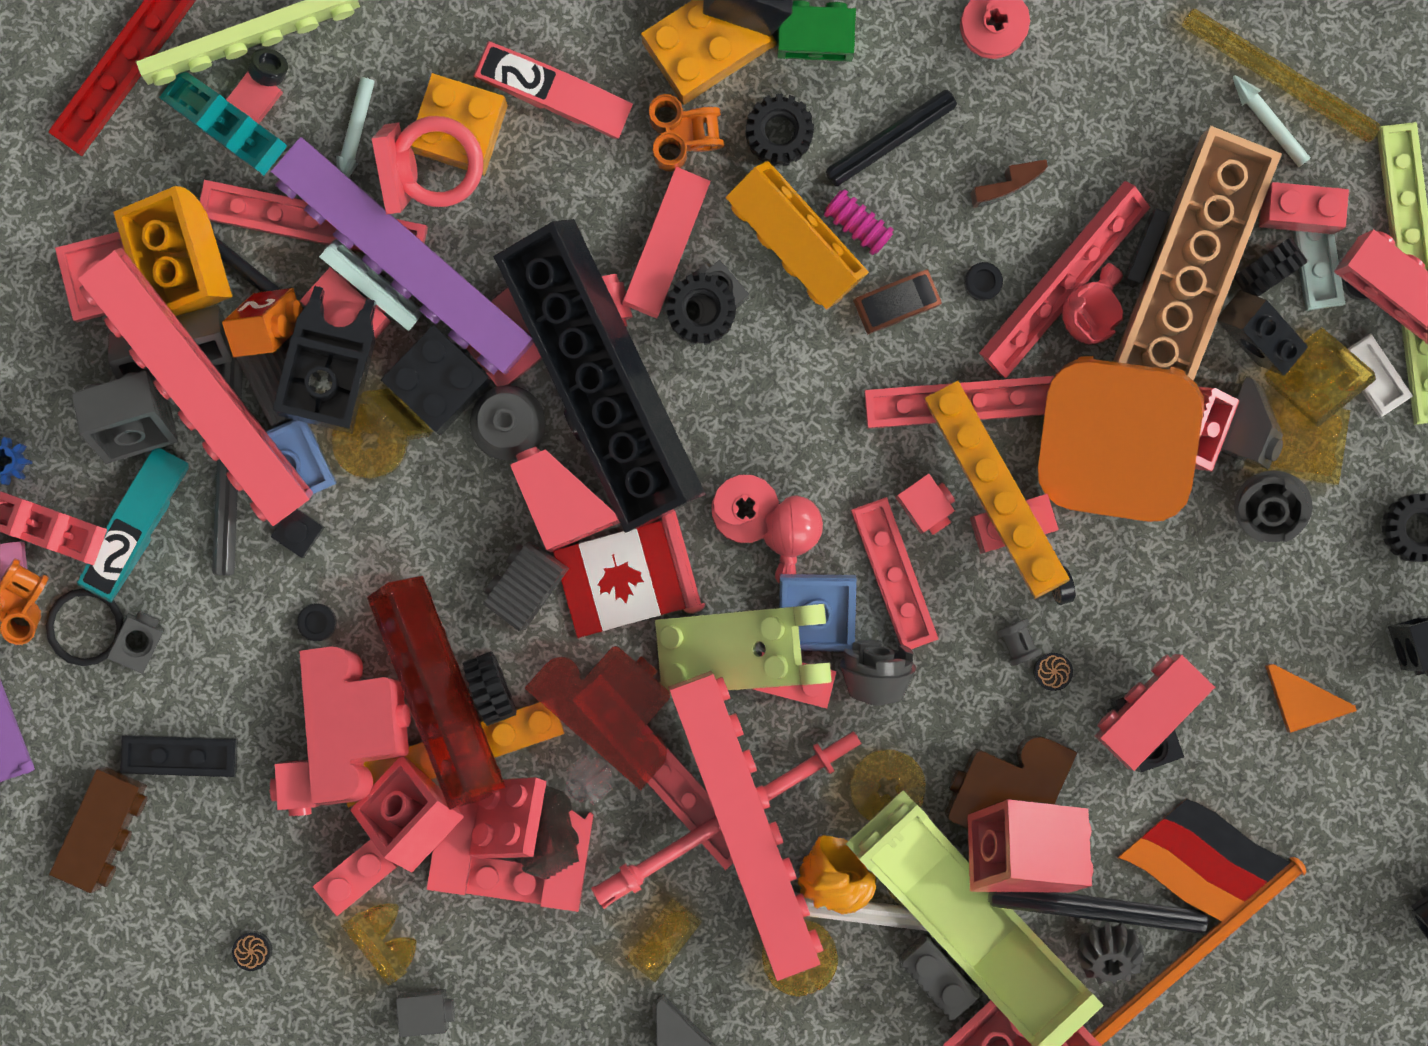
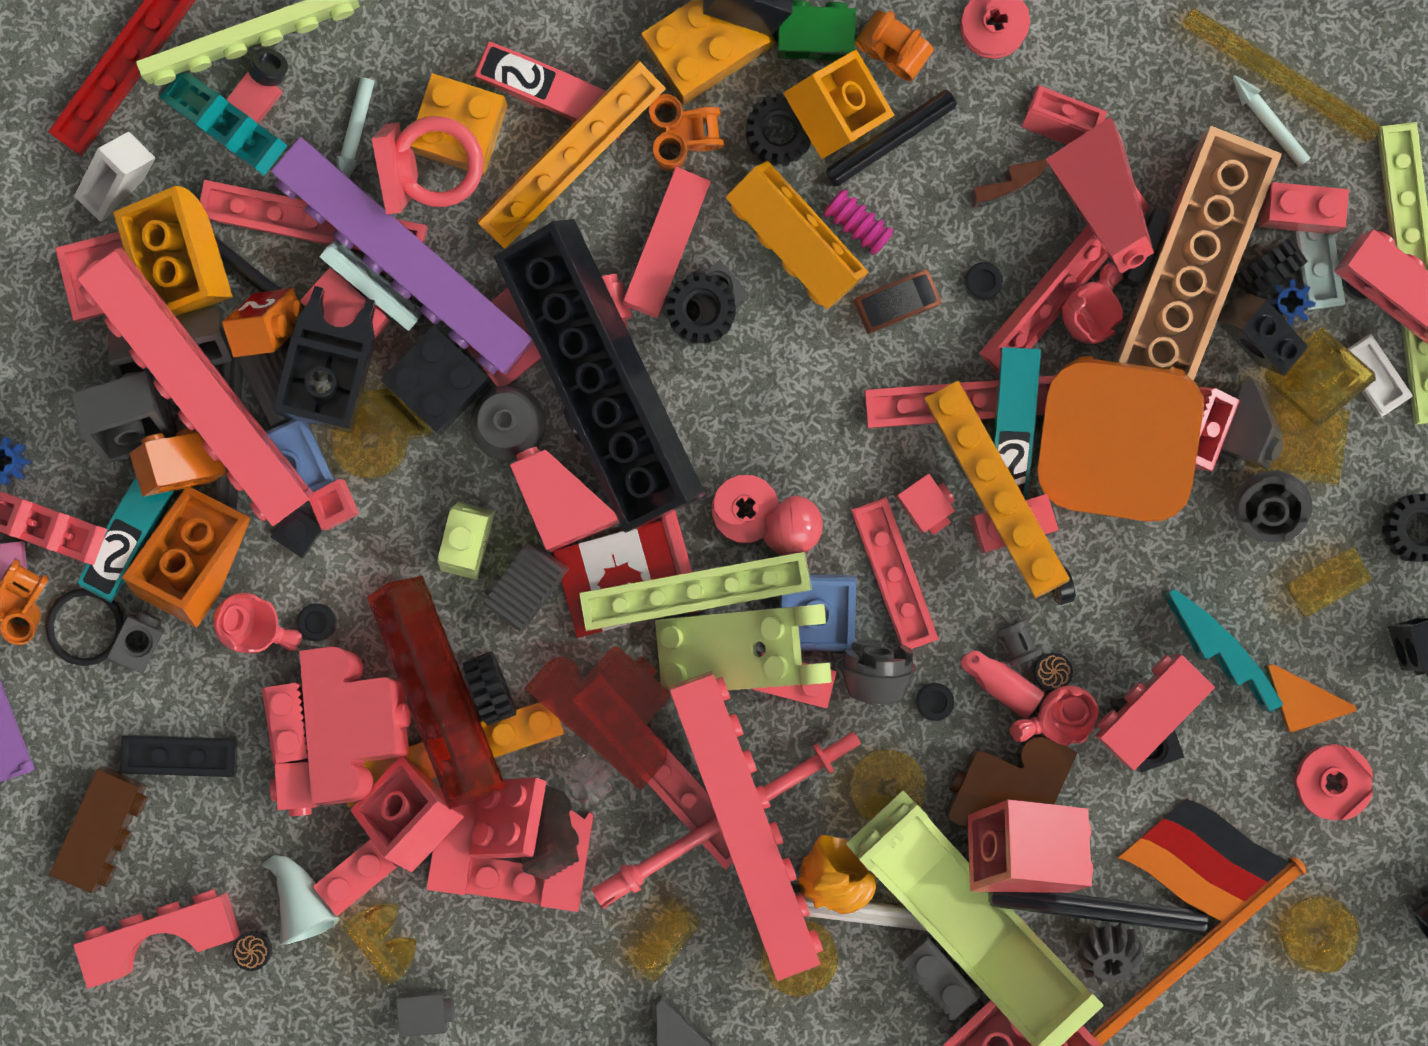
none -> coral arch [73,889,241,989]
none -> white slope [74,132,155,222]
none -> orange slope [122,487,250,628]
none -> orange brick [129,428,227,497]
none -> coral hair [213,593,303,654]
none -> coral brick [262,682,308,764]
none -> light aqua hat [263,855,339,945]
none -> coral plate [309,479,359,530]
none -> yellowish green torso [437,501,495,580]
none -> light orange plate [477,59,666,249]
none -> yellowish green plate [579,552,812,631]
none -> light orange brick [783,49,894,159]
none -> orange piece [855,10,934,82]
none -> black tile [916,683,954,721]
none -> coral piece [961,651,1045,719]
none -> teal slope [991,347,1041,500]
none -> coral hair [1009,685,1099,747]
none -> coral slope [1022,85,1107,145]
none -> coral slope [1046,117,1154,273]
none -> teal slope [1162,589,1284,712]
none -> blue gear [1267,279,1316,326]
none -> clear yellow plate [1280,895,1359,973]
none -> clear yellow plate [1285,547,1373,617]
none -> coral plate [1293,744,1373,820]

